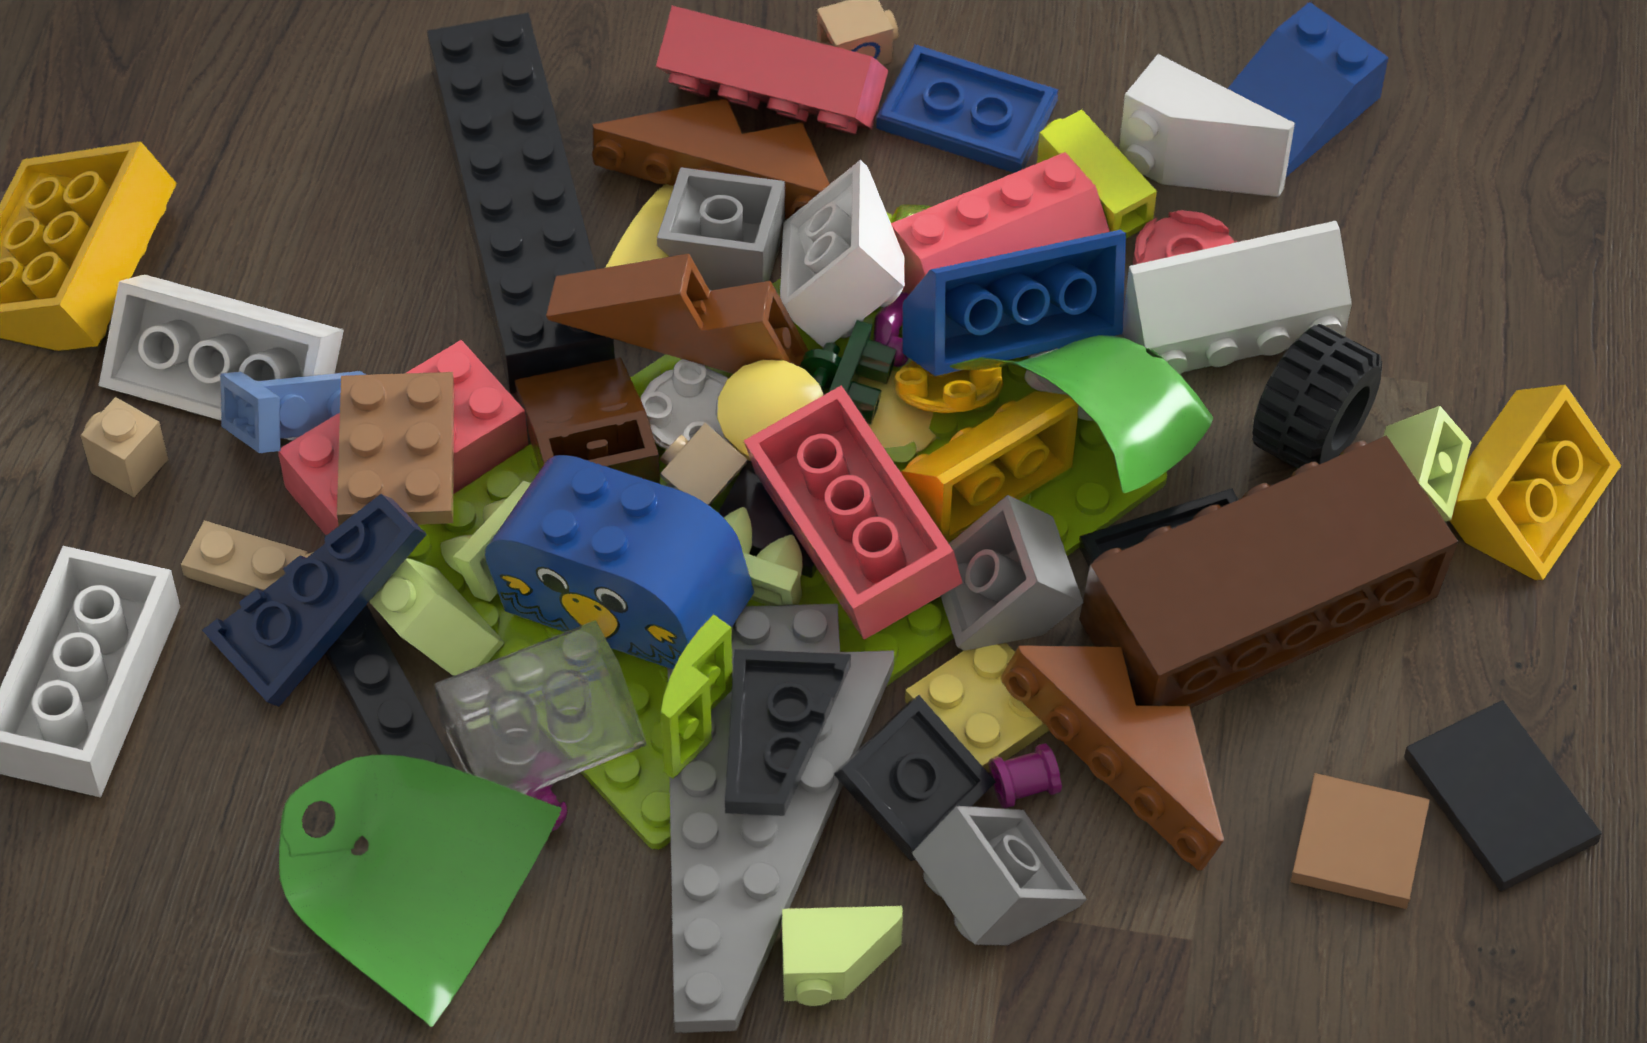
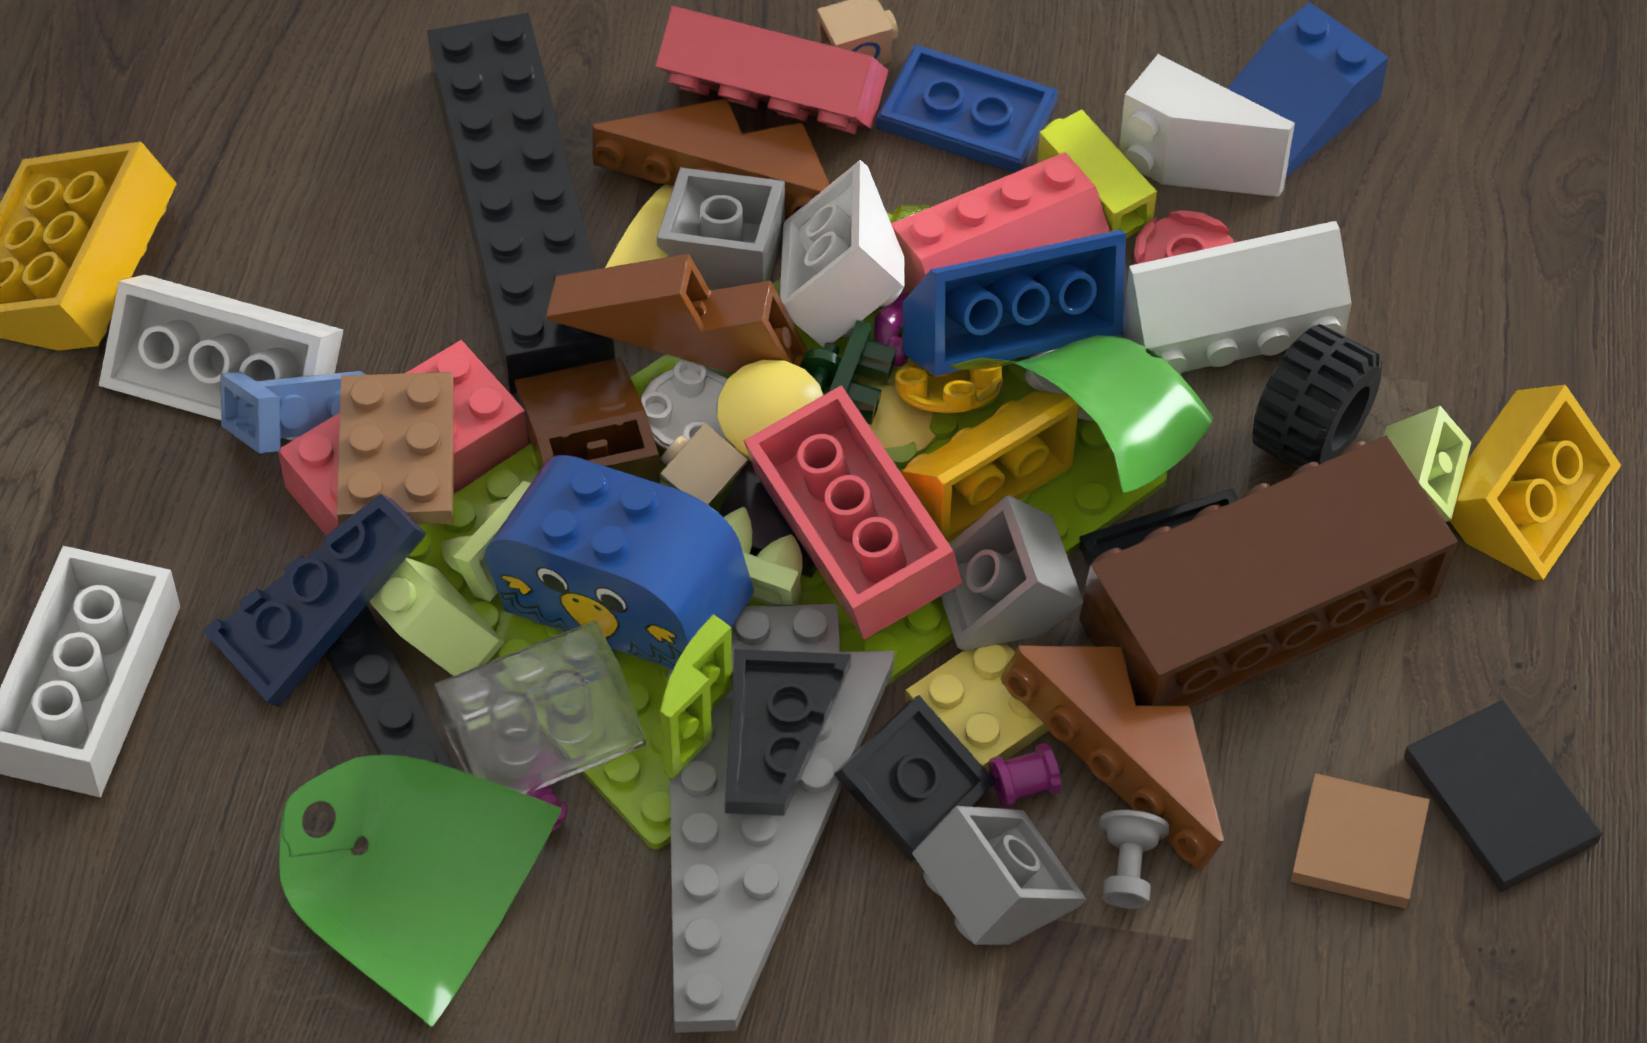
tan brick [81,397,169,497] -> none
tan hinge [181,520,313,596] -> none
yellowish green slope [782,906,903,1006] -> none
none -> light grey piece [1099,810,1169,909]

